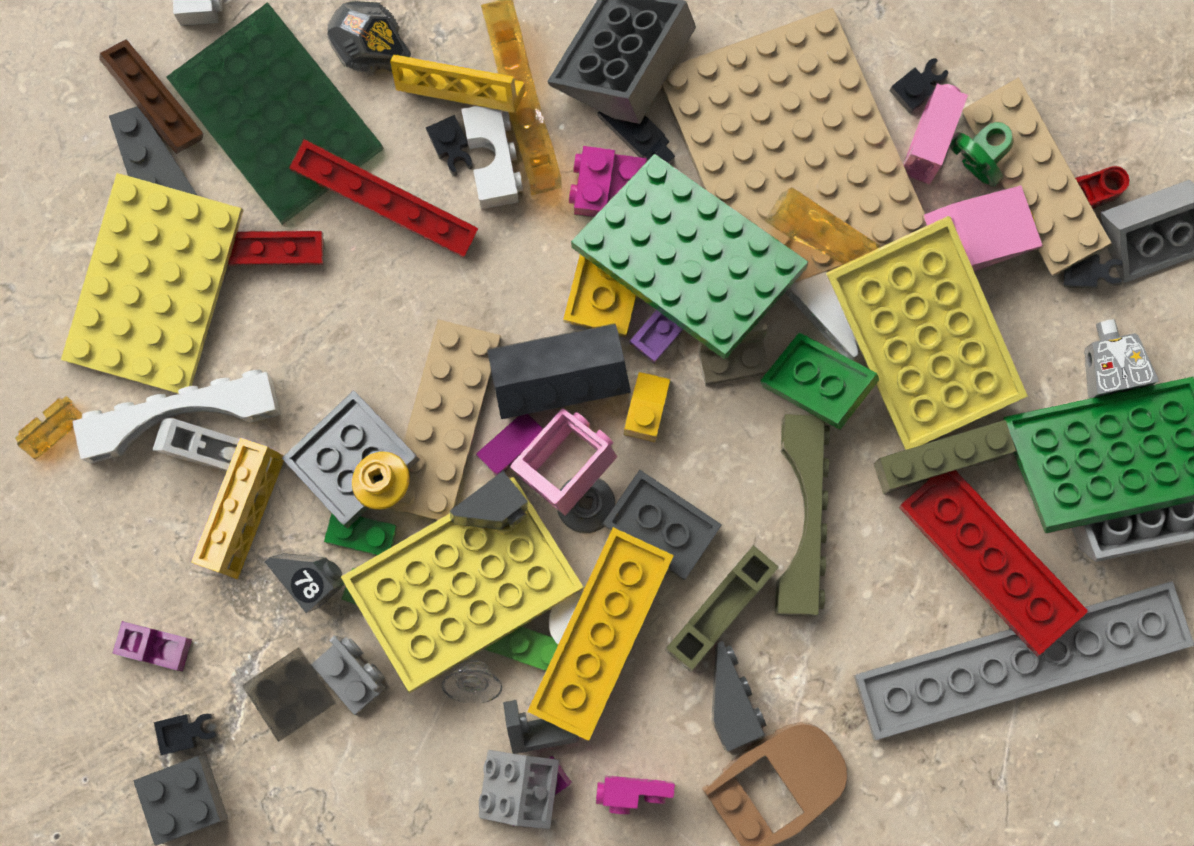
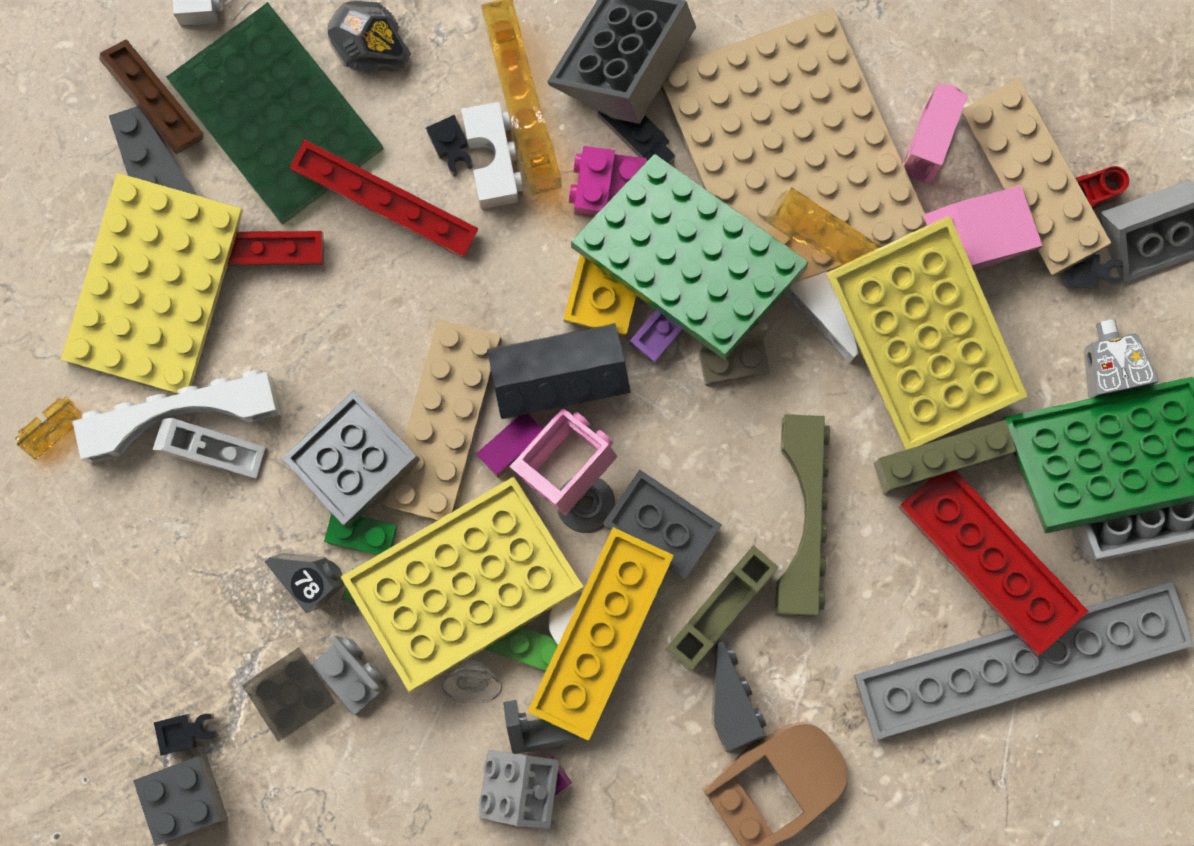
slope [112,621,192,672] -> none
yellow fence [191,438,284,580] -> none
yellow piece [352,452,410,510] -> none
yellow fence [390,55,526,113] -> none
dark grey slope [450,471,528,530] -> none
dark pink plate [596,775,675,815] -> none
yellow slope [624,372,670,443] -> none
green plate [760,332,879,430] -> none
black plate [889,58,949,114] -> none
green tile [949,122,1014,186] -> none

